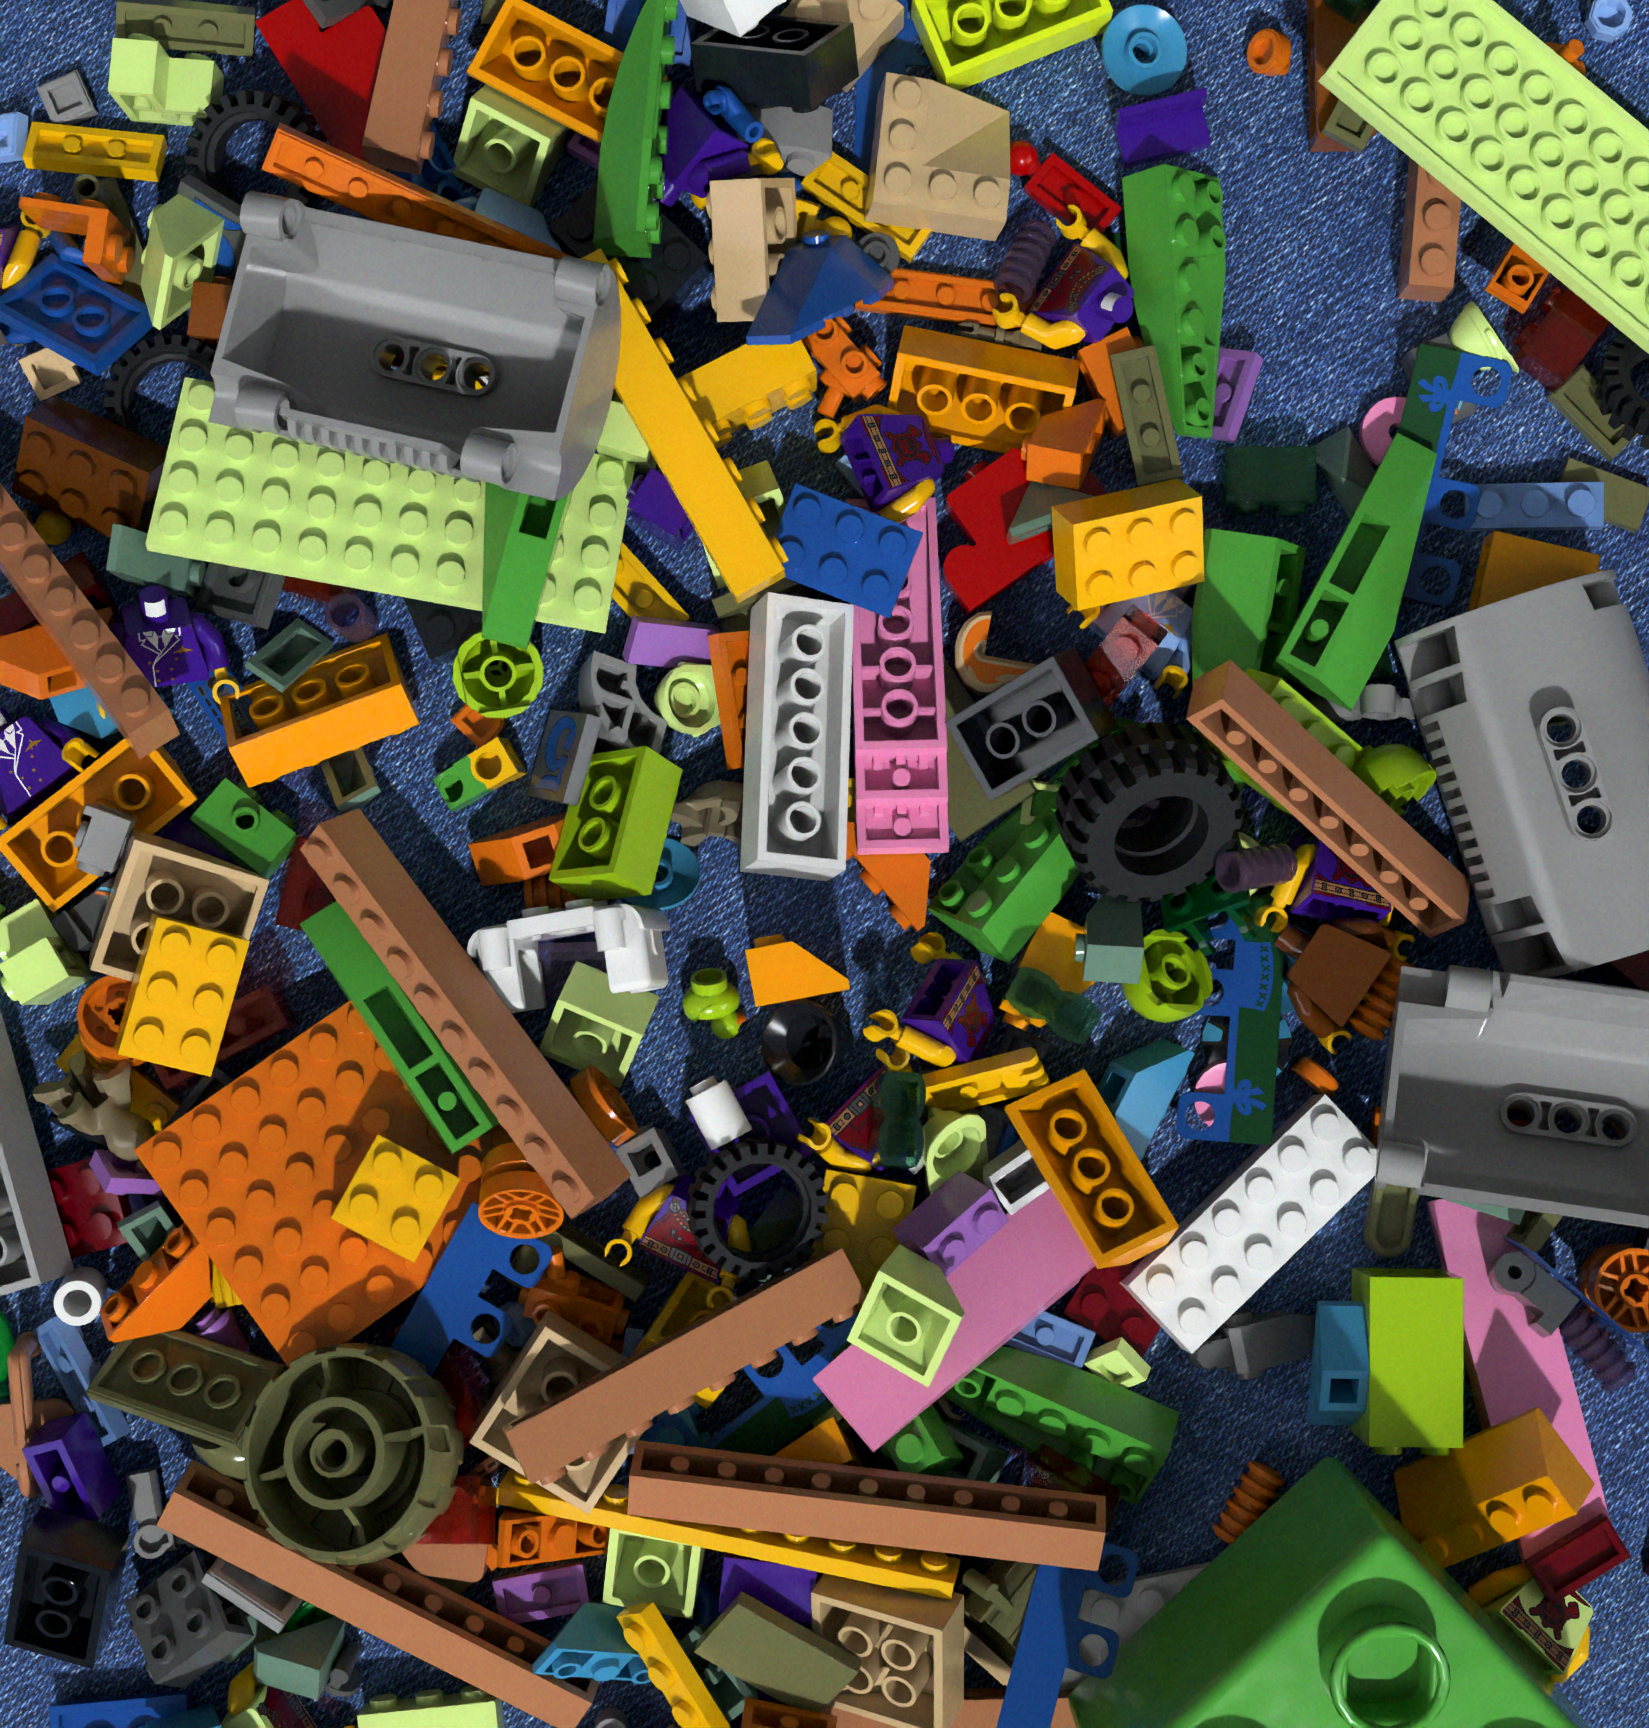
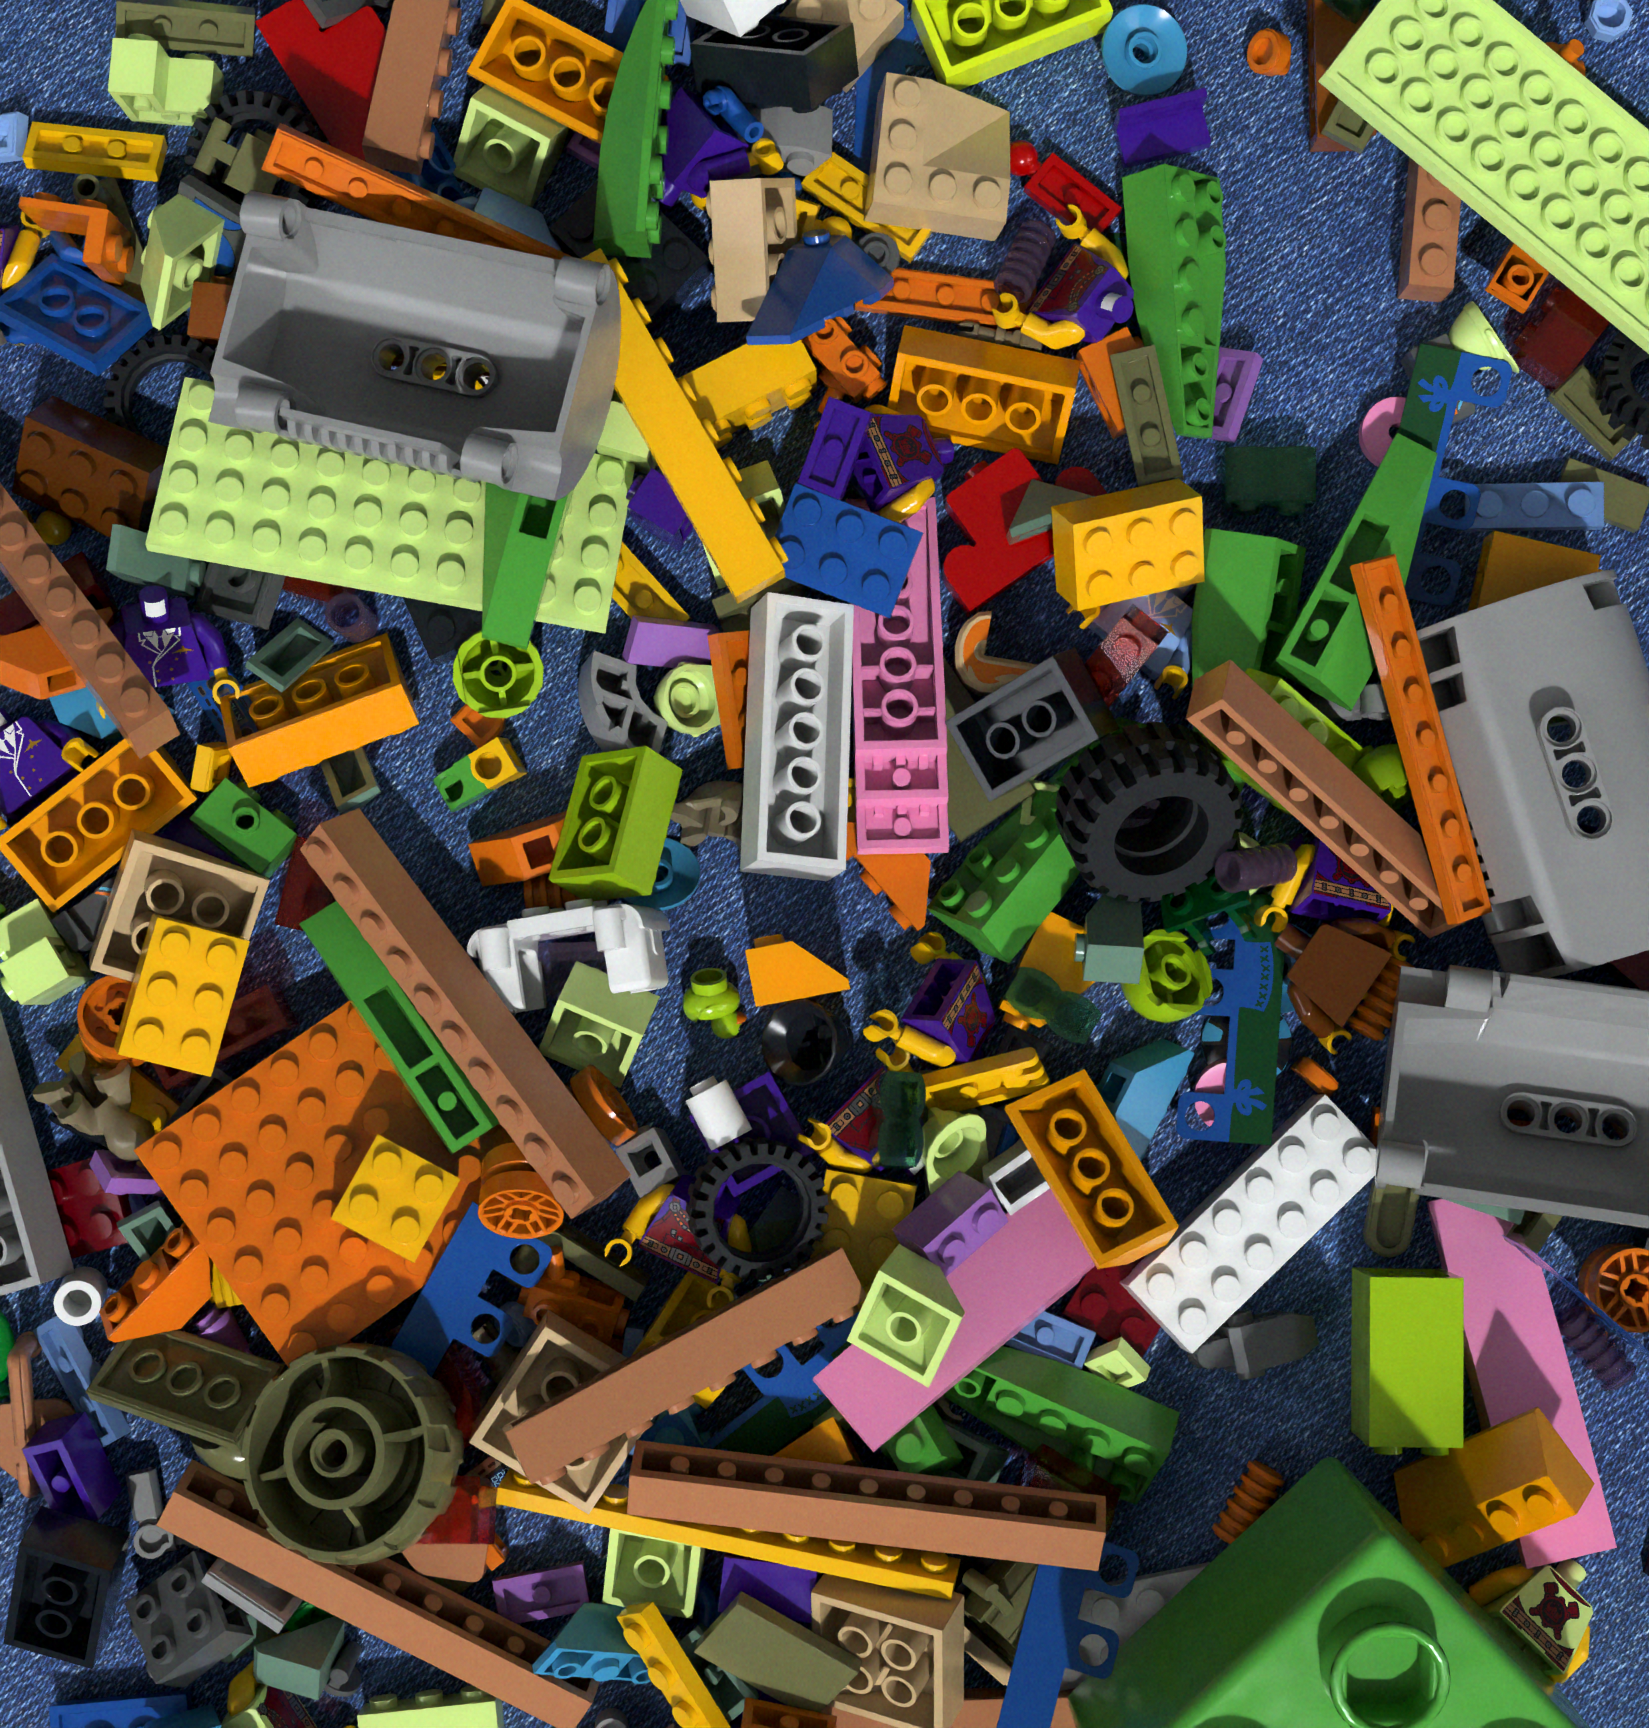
tan plate [18,347,83,401] -> none
light grey tile [36,69,98,126] -> none
light grey brick [73,802,137,876] -> none
orange slope [496,1506,610,1568] -> none
dark grey tile [527,710,602,806] -> none
orange slope [1021,399,1106,491] -> none
dark azure slope [1306,1301,1369,1425] -> none
sand green slope [1308,426,1376,519] -> none
dark grey leg [1488,1252,1580,1338] -> none
dark red tile [1523,1513,1631,1605] -> none
none -> yellow tile [190,741,232,792]
none -> olive brick [193,117,279,194]
none -> dark purple panel [797,397,874,500]
none -> orange tile [1349,554,1493,925]

